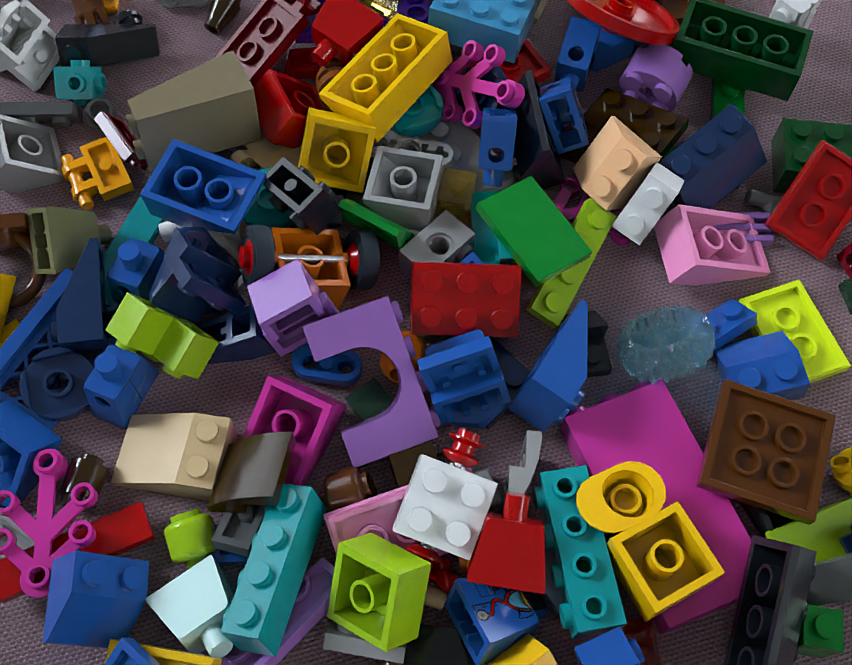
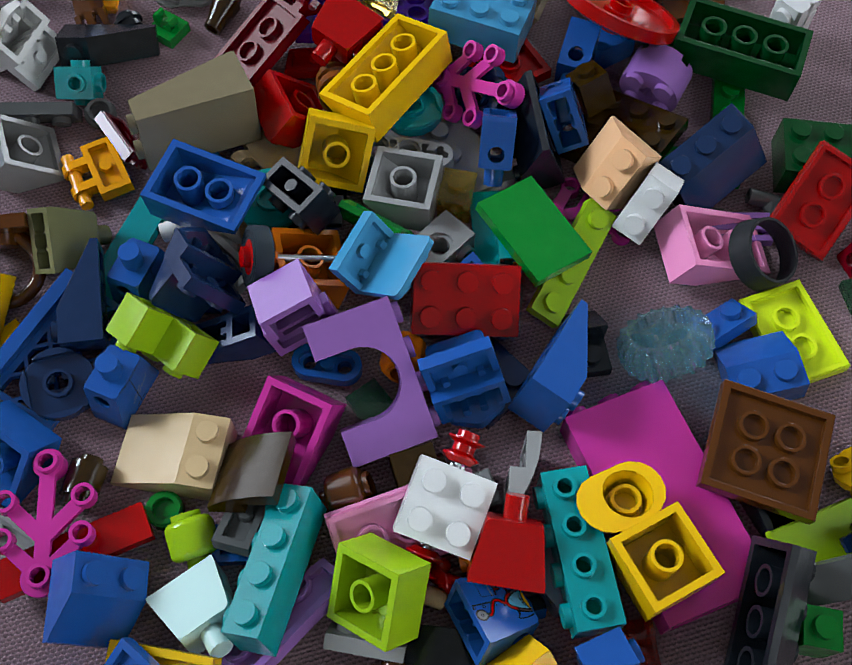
none -> green tile [145,491,185,531]
none -> green tile [152,7,191,49]
none -> dark azure bracket [328,211,434,300]
none -> dark brown brick [565,60,616,118]
none -> black tyre [729,217,798,292]

